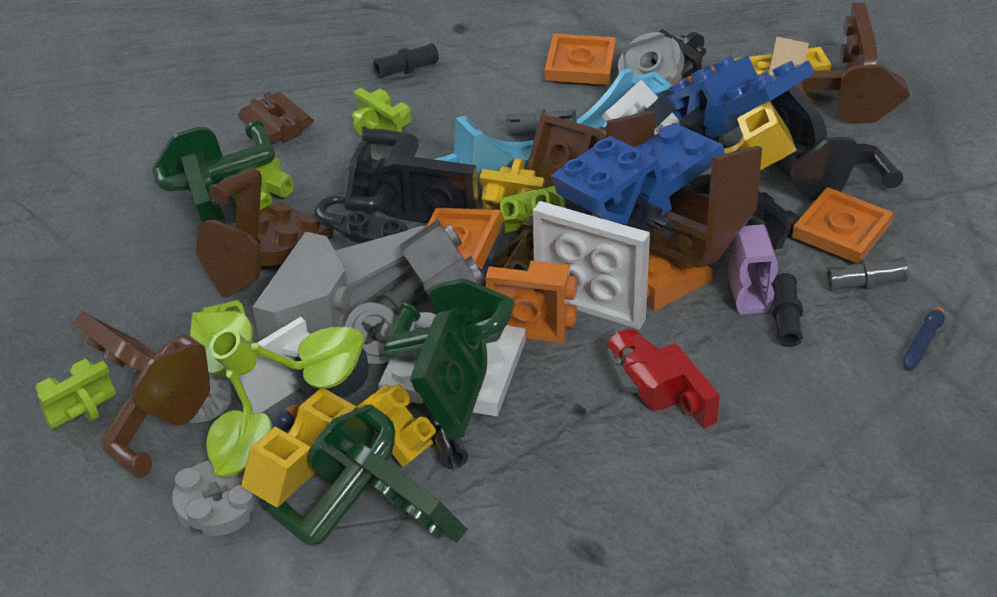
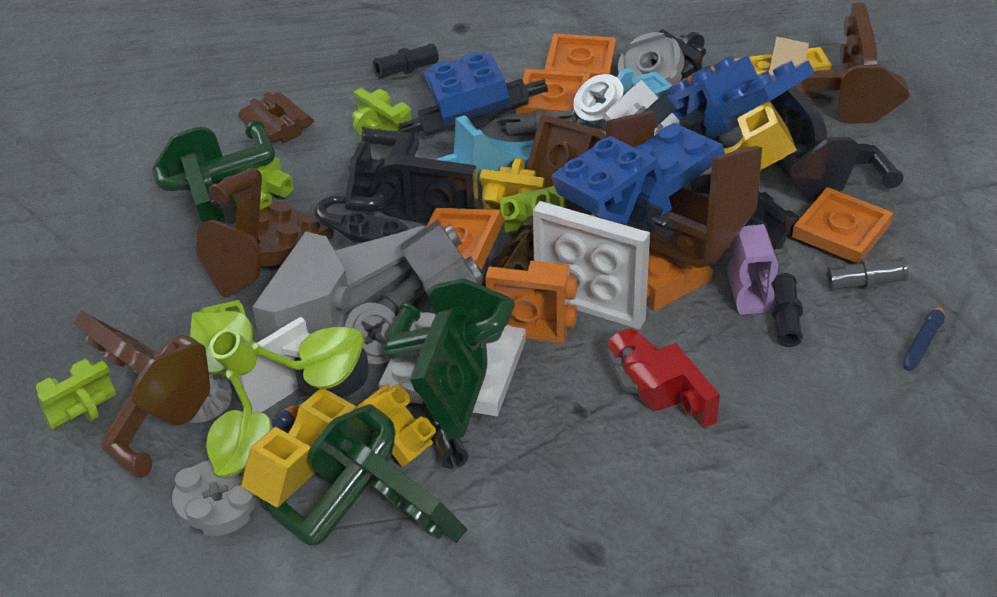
none -> blue piece [399,52,548,136]
none -> orange plate [516,69,590,119]
none -> white gear [574,74,626,125]

